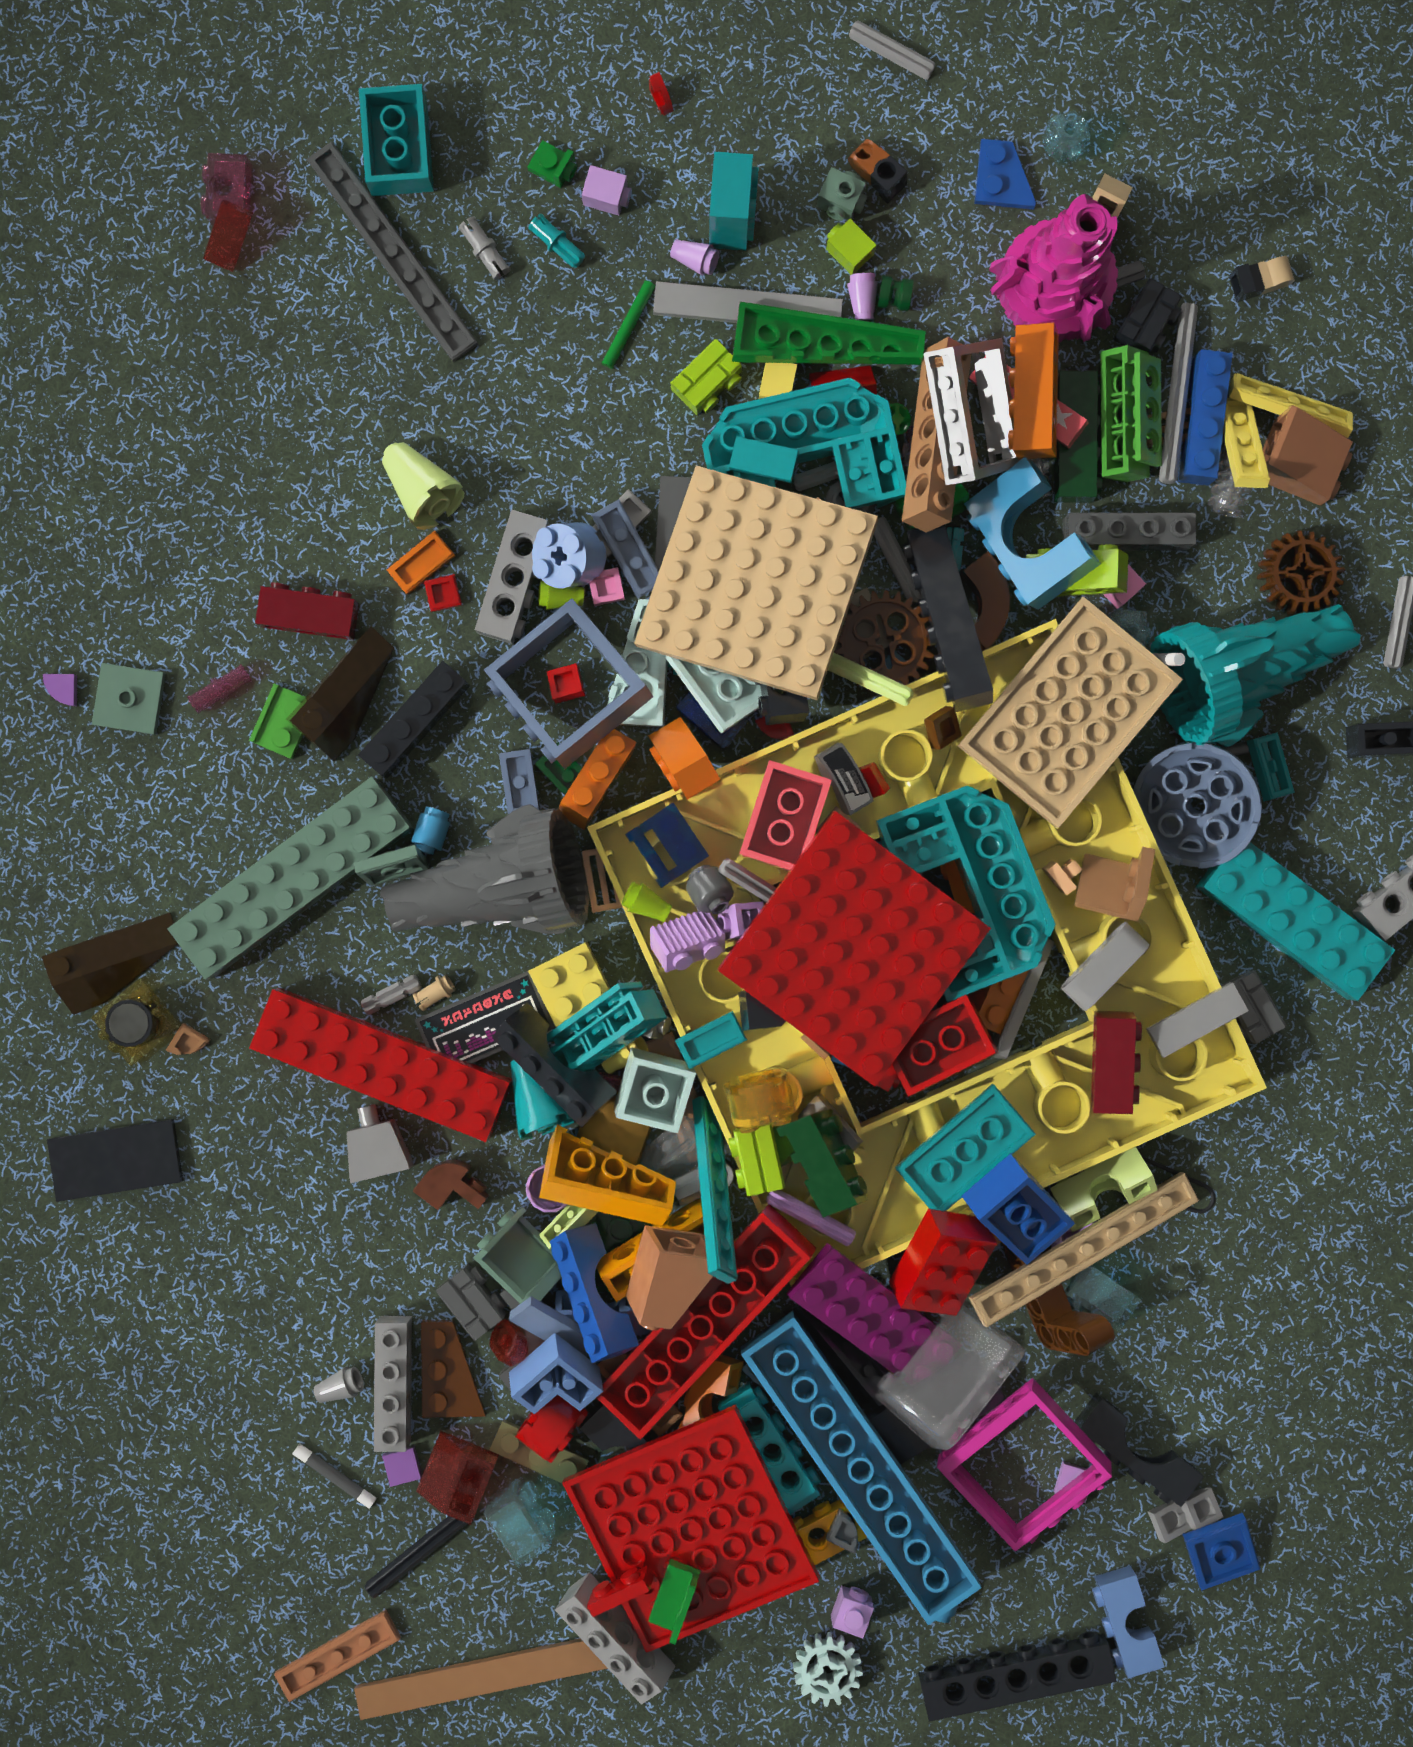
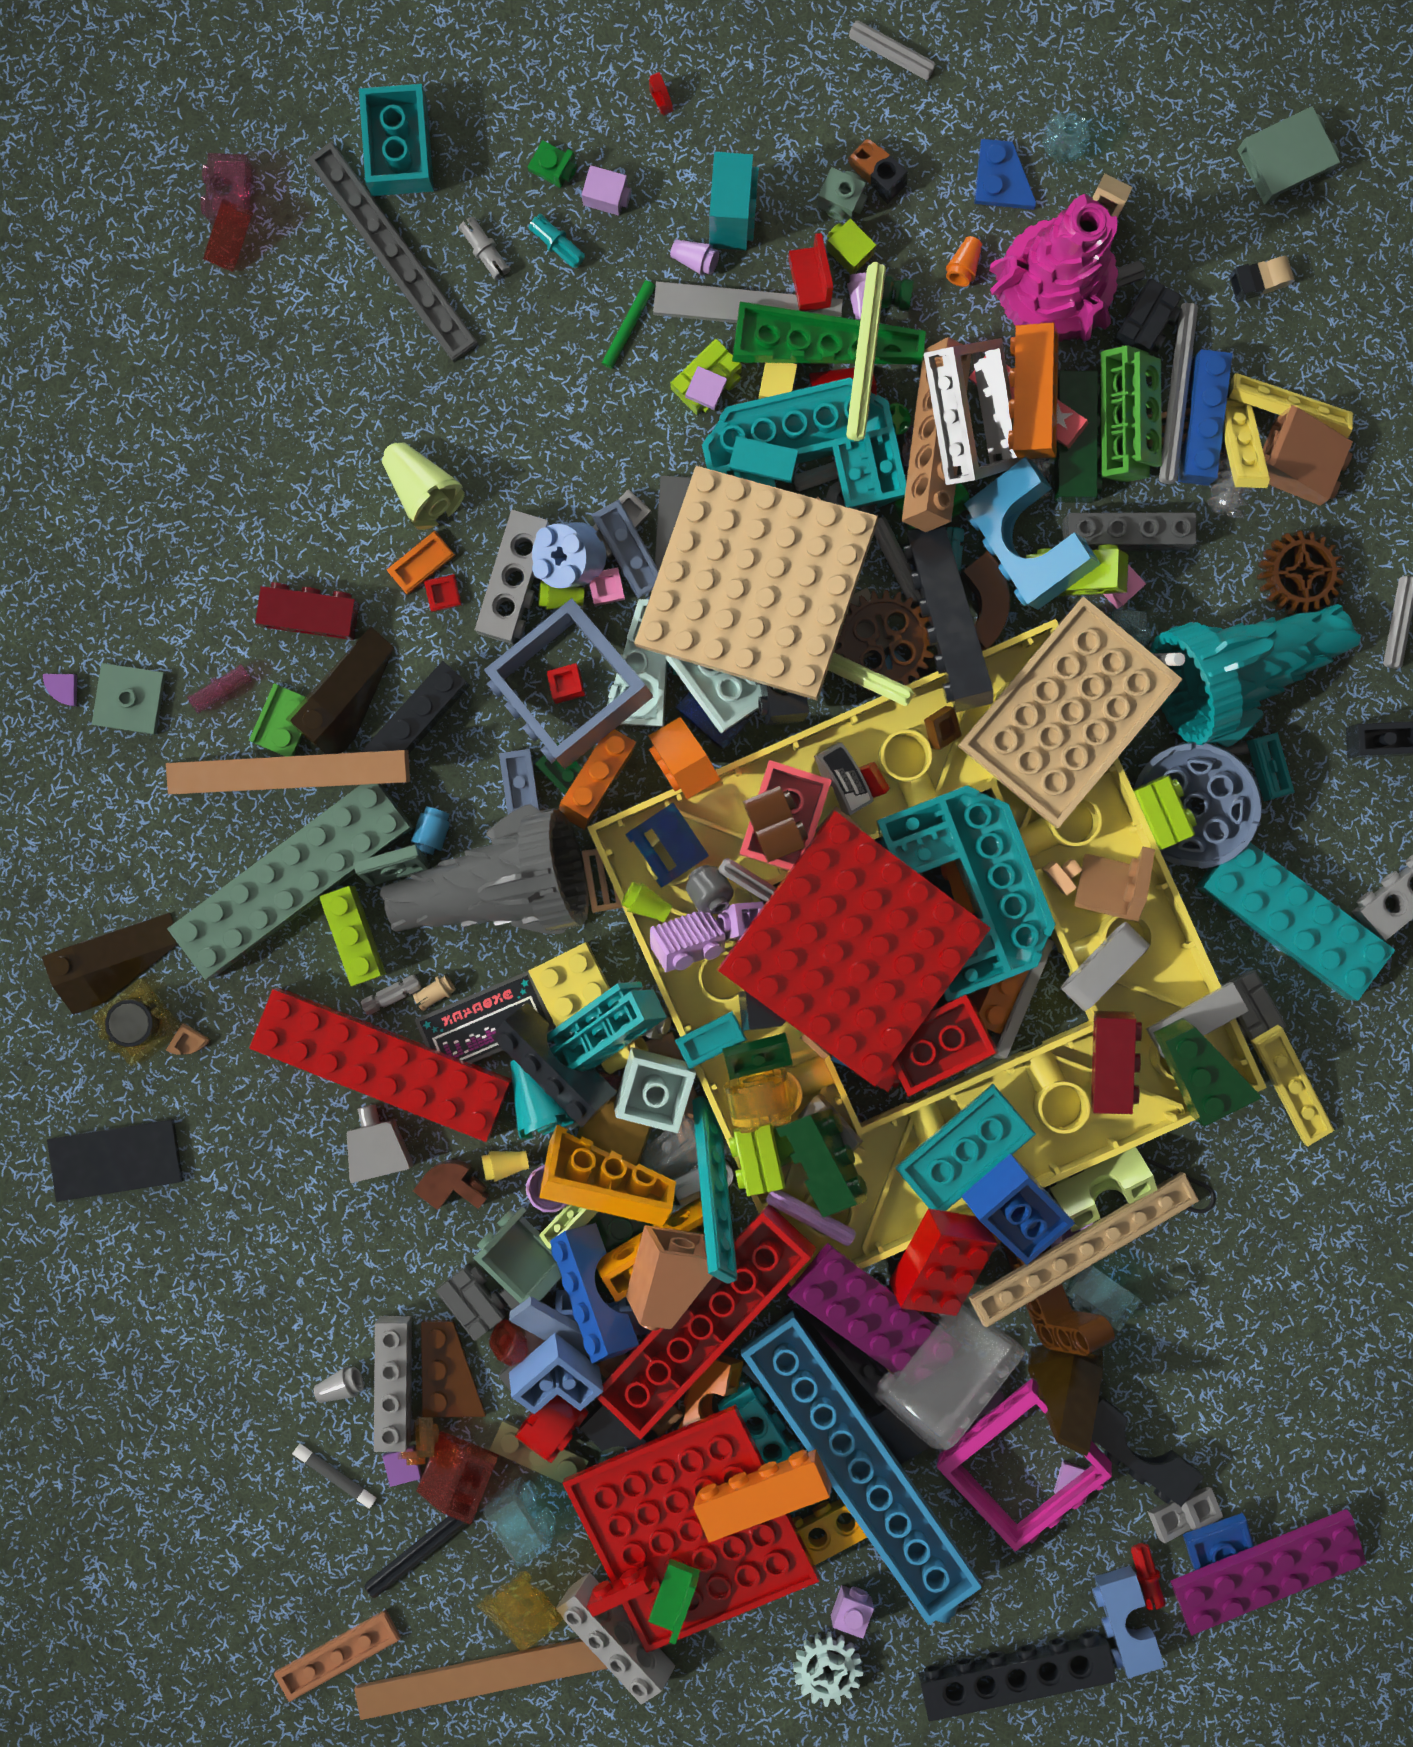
red tile [755,716,794,741] -> none
dark grey tile [825,1508,858,1554] -> none
none -> medium nougat tile [166,750,410,794]
none -> lime brick [319,886,386,986]
none -> clear orange bracket [398,1417,439,1466]
none -> clear yellow slope [476,1571,563,1651]
none -> light yellow cone [481,1150,529,1182]
none -> lavender tile [685,366,727,410]
none -> orange brick [693,1449,832,1542]
none -> dark green plate [722,1033,793,1080]
none -> reddish brown brick [743,786,808,863]
none -> red panel [788,233,833,311]
none -> yellowish green axle [846,262,886,442]
none -> orange cone [946,236,982,287]
none -> dark brown wedge [1028,1345,1103,1456]
none -> red axle [1131,1543,1166,1610]
none -> lime brick [1133,775,1197,850]
none -> dark green wedge [1153,1018,1263,1127]
none -> magenta plate [1170,1509,1367,1636]
none -> sand green panel [1237,106,1340,205]
none -> light yellow tile [1251,1025,1335,1147]

